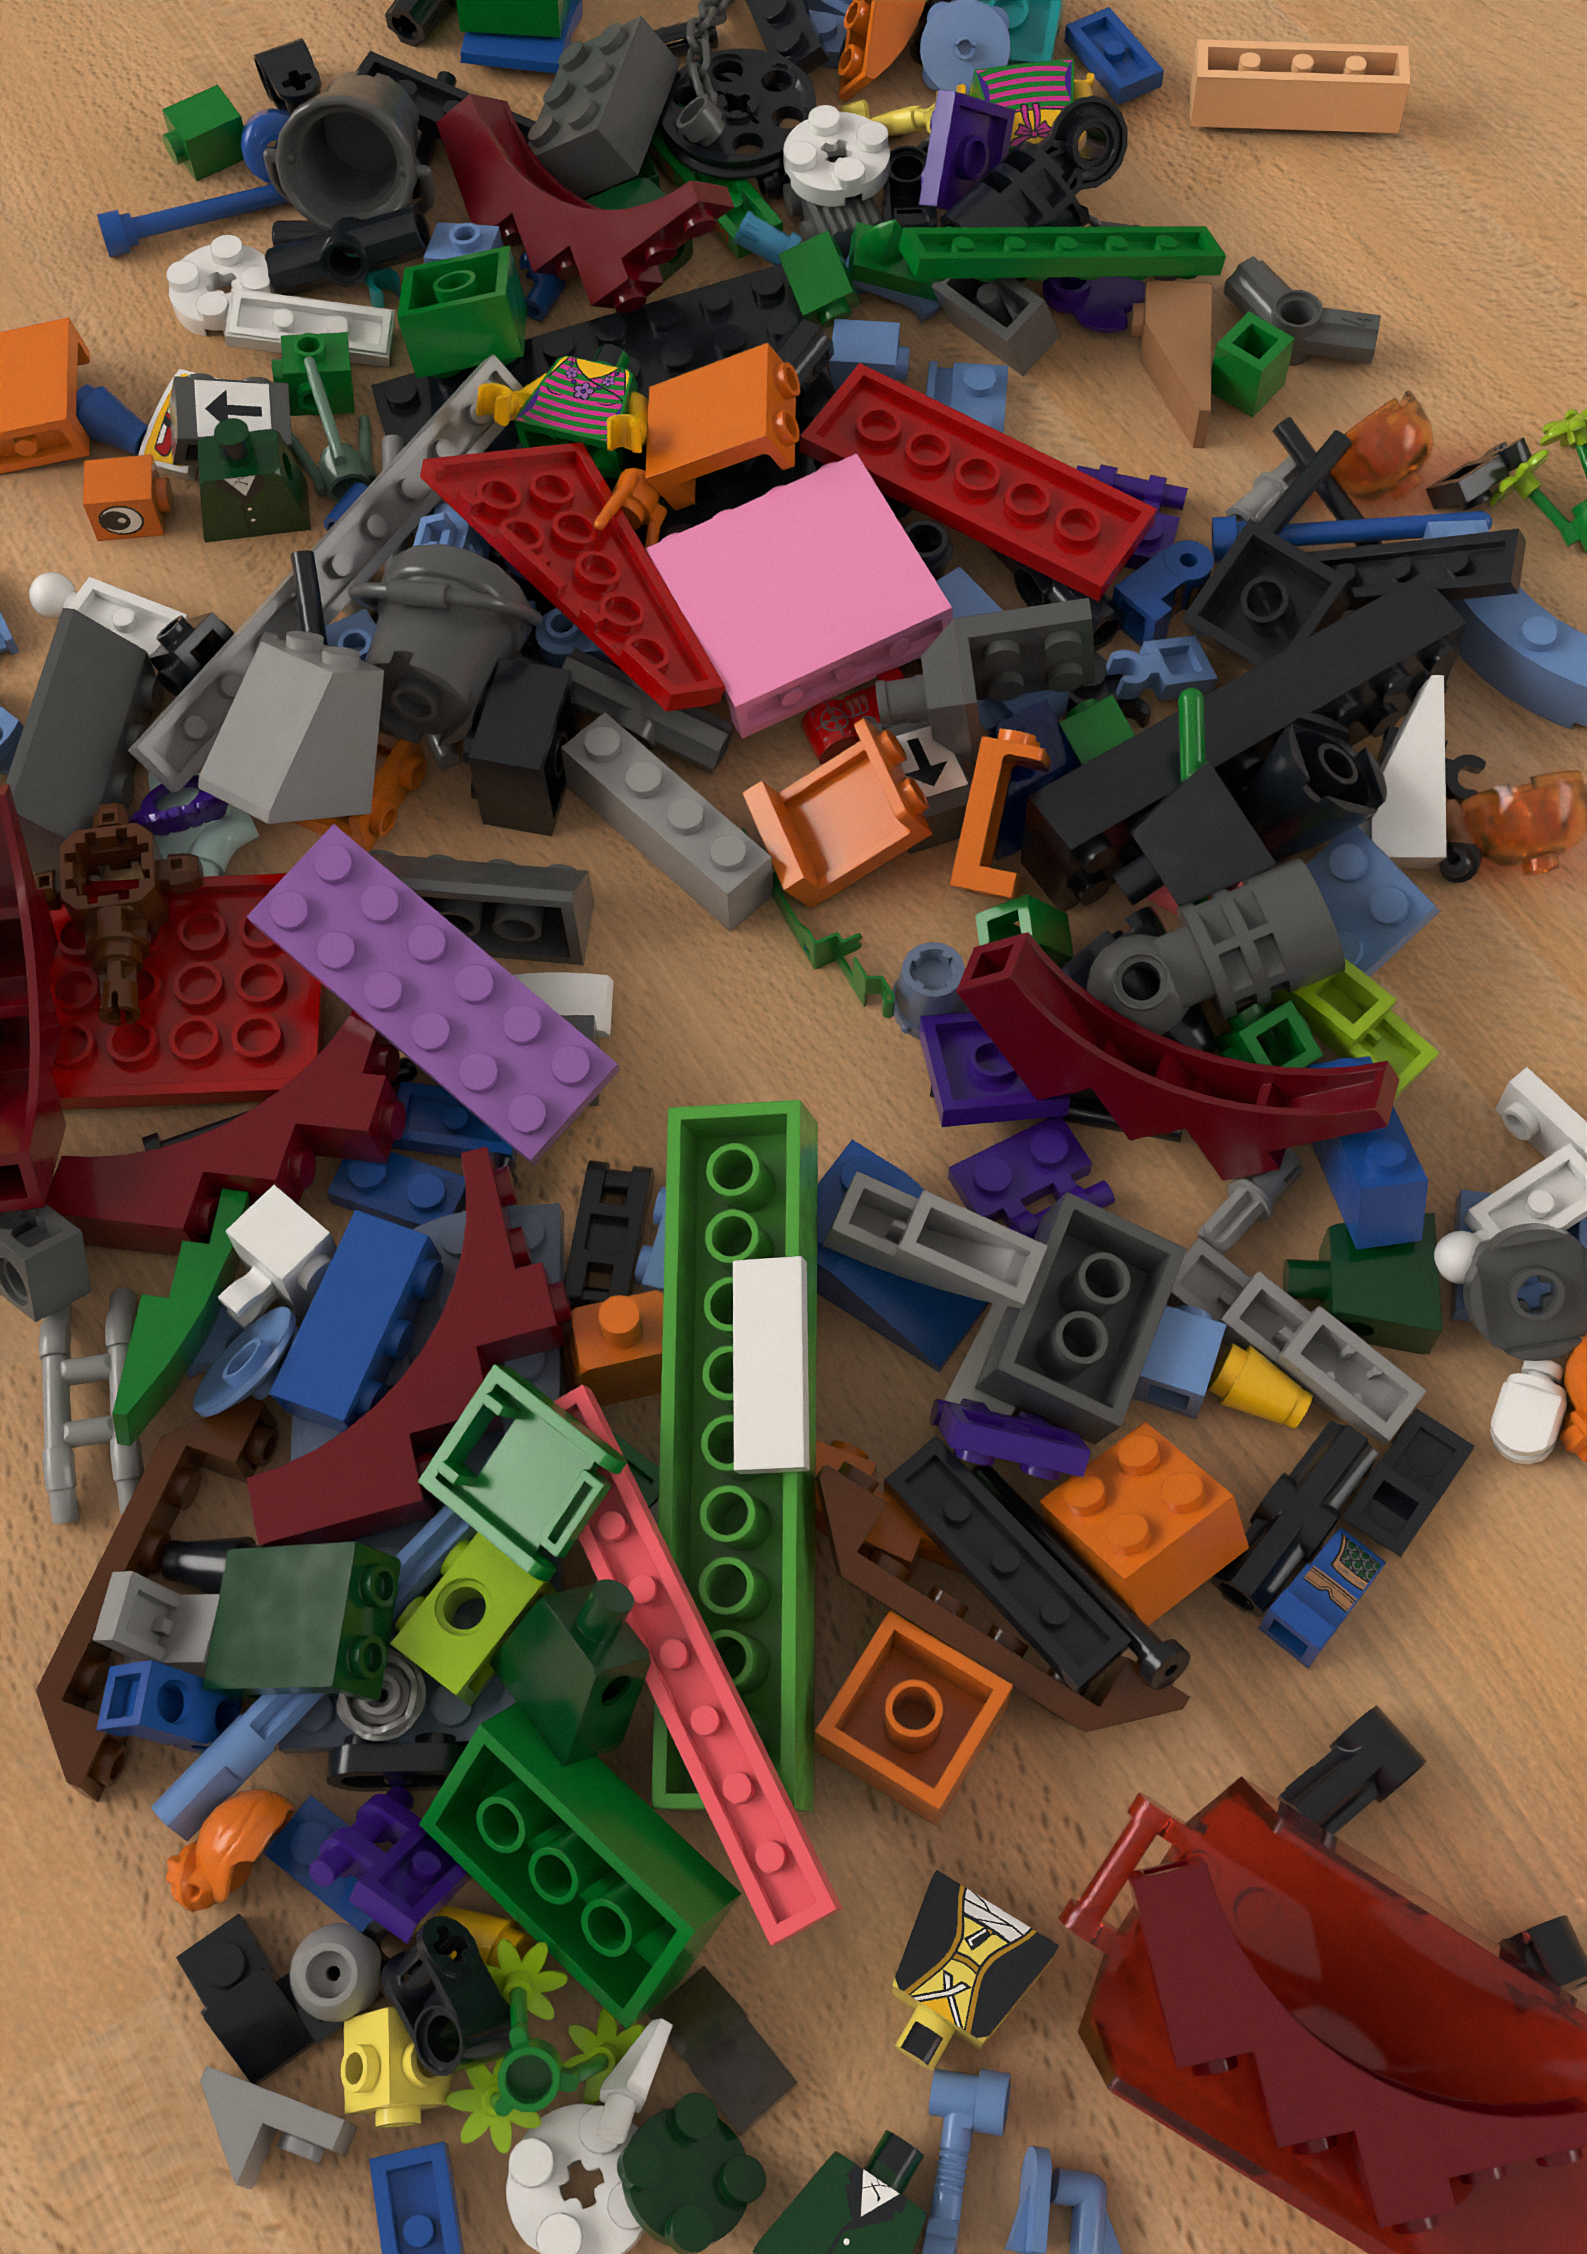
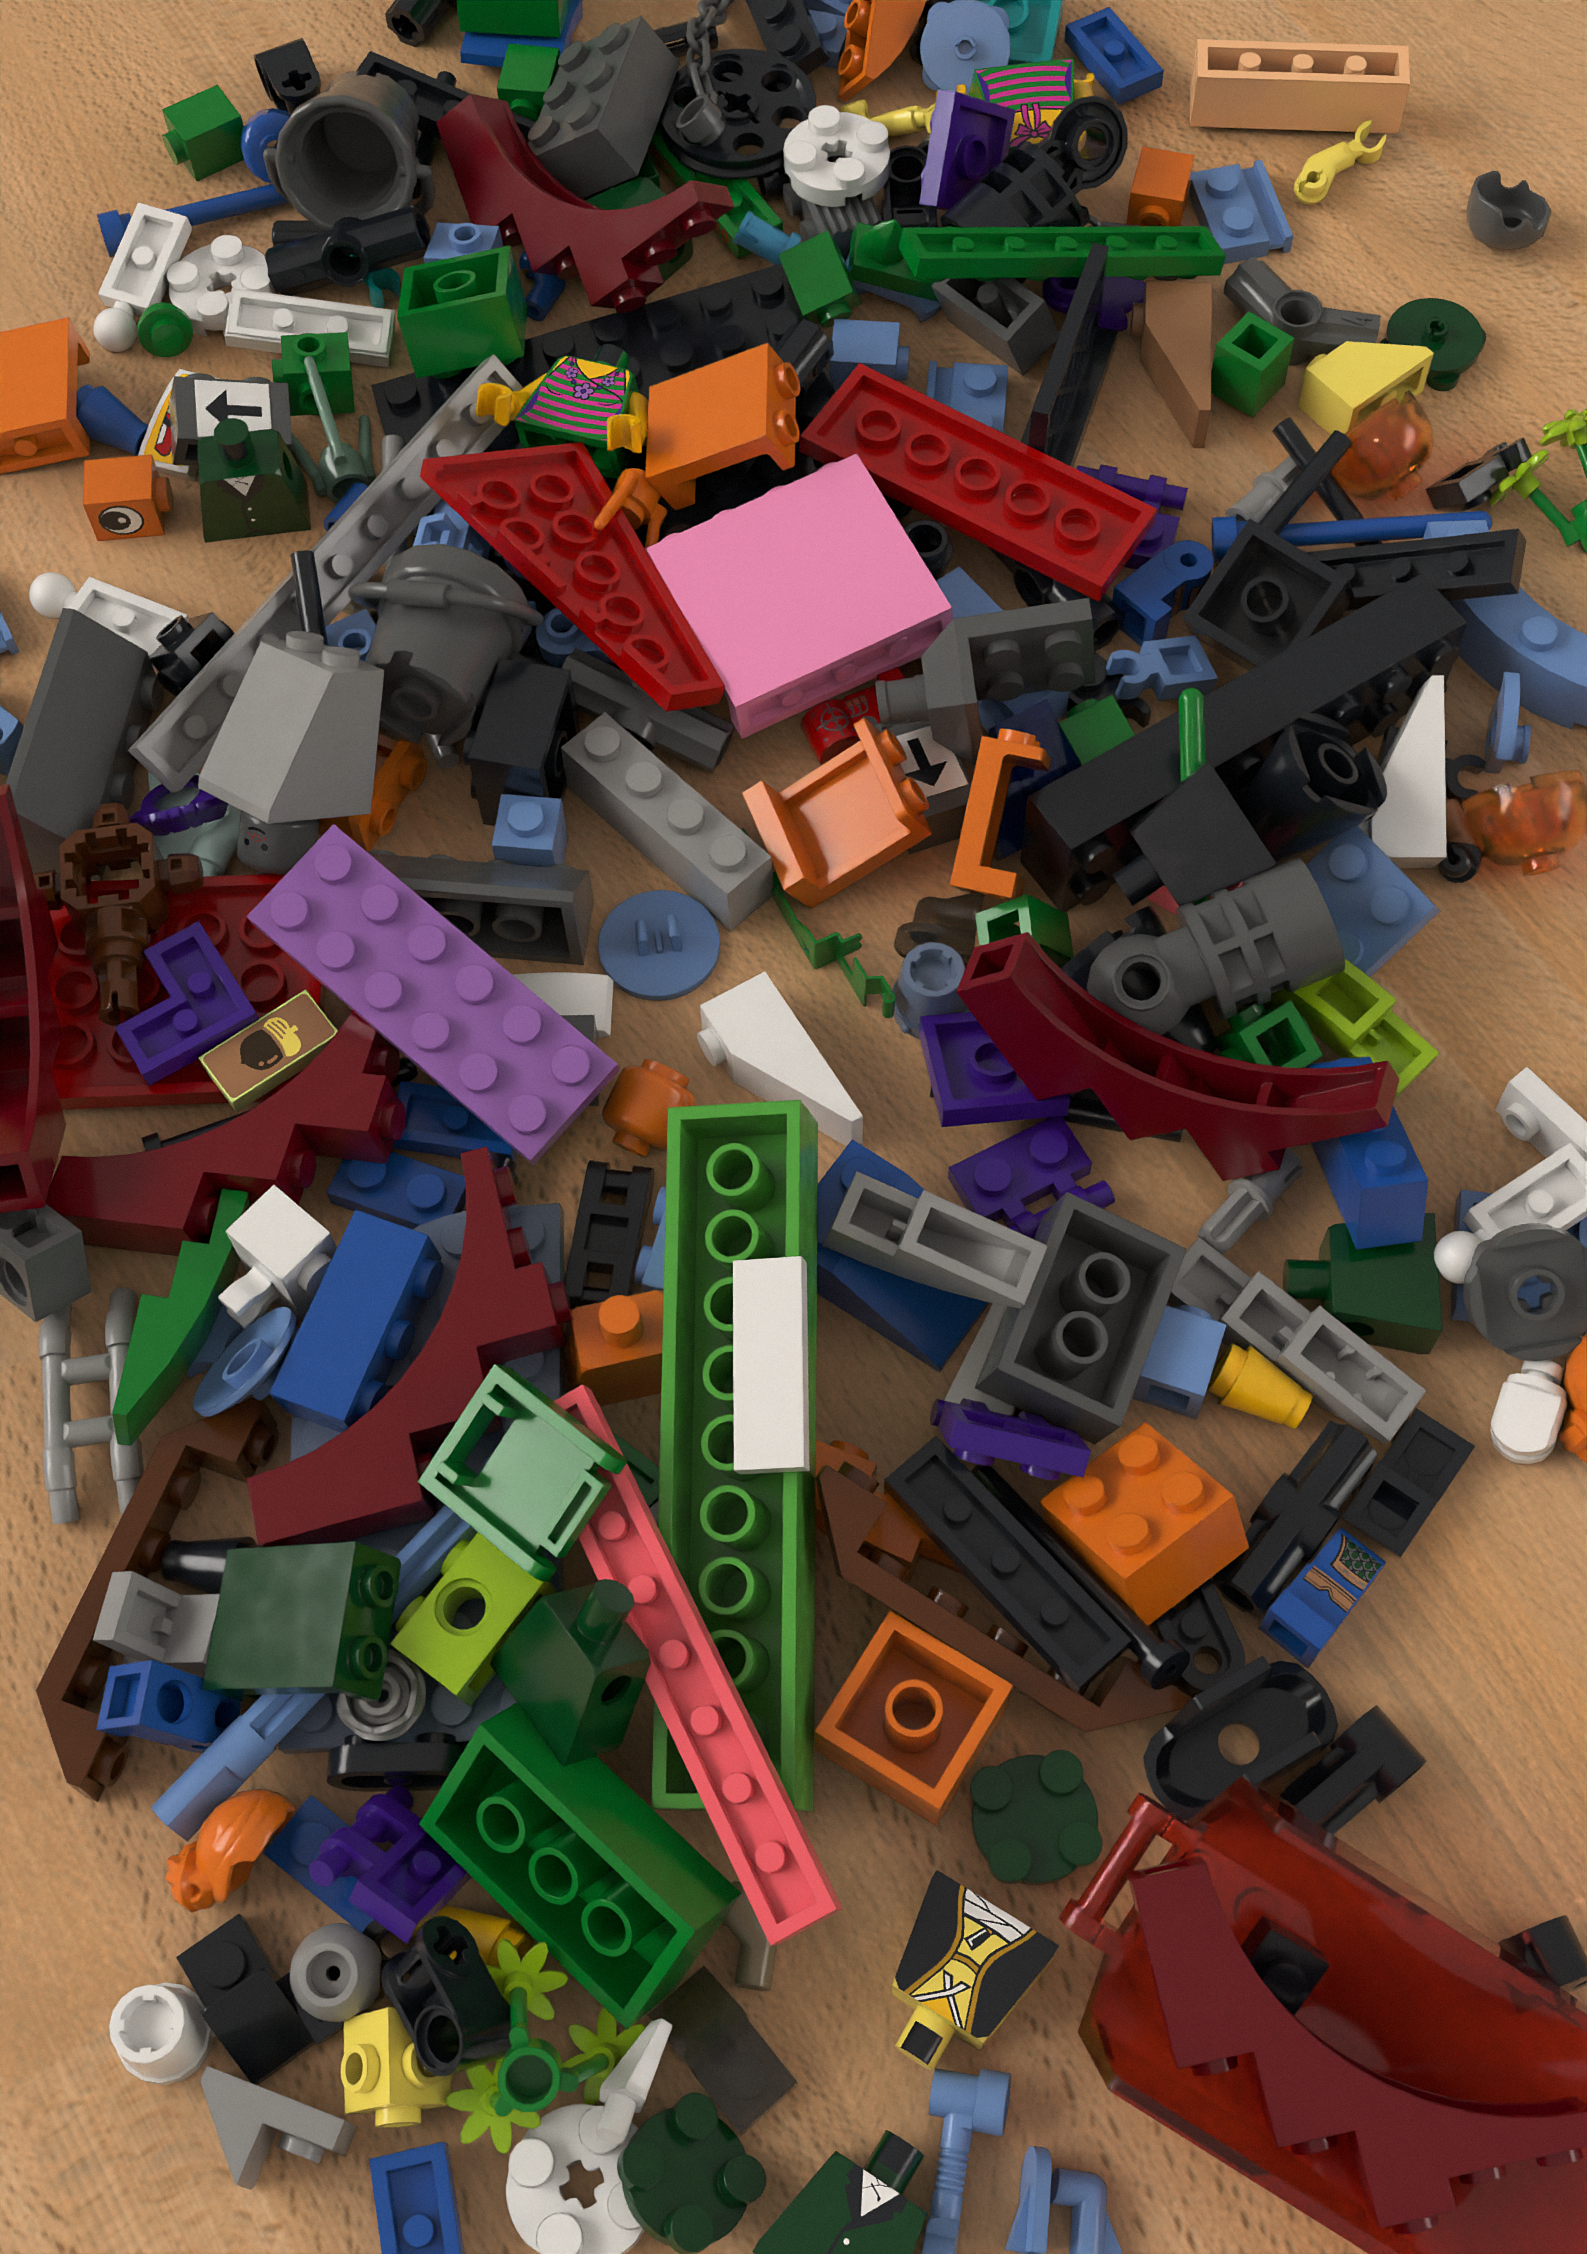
none -> white plate [93,203,193,352]
none -> white piece [109,1982,216,2085]
none -> dark purple plate [114,921,259,1086]
none -> green plate [137,302,193,357]
none -> tile [198,989,338,1113]
none -> dark grey head [237,810,319,875]
none -> medium blue brick [492,794,568,867]
none -> green brick [497,44,560,122]
none -> medium blue piece [598,890,720,1001]
none -> orange head [602,1059,695,1158]
none -> white slope [697,971,863,1146]
none -> dark tan arm [721,1881,777,1991]
none -> clear smoke piece [894,893,984,968]
none -> dark green piece [970,1750,1103,1885]
none -> black fence [1021,243,1118,467]
none -> orange brick [1126,146,1195,226]
none -> black piece [1143,1656,1338,1821]
none -> black plate [1150,1579,1245,1696]
none -> medium blue plate [1189,160,1293,264]
none -> black plate [1240,1915,1330,2016]
none -> light yellow arm [1294,120,1387,205]
none -> light yellow slope [1298,341,1434,441]
none -> dark green piece [1380,298,1486,391]
none -> dark grey hair [1467,171,1551,250]
none -> medium blue piece [1484,672,1531,773]

